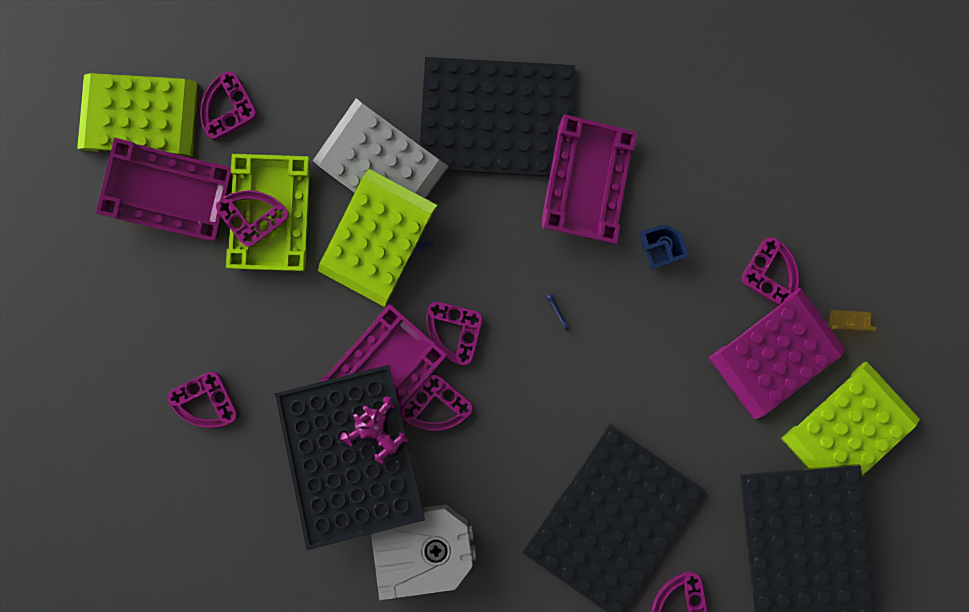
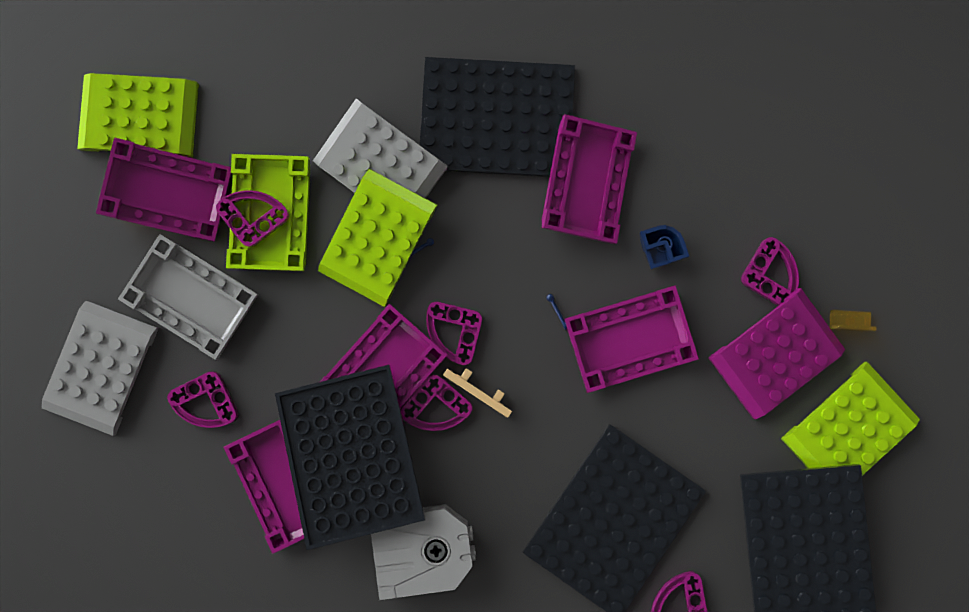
magenta beam [200,71,257,140] -> none
magenta piece [340,396,408,464] -> none
none -> light grey slope [42,301,159,436]
none -> light grey slope [118,234,258,360]
none -> magenta slope [224,420,304,554]
none -> tan hinge [443,368,512,418]
none -> magenta slope [564,285,699,393]

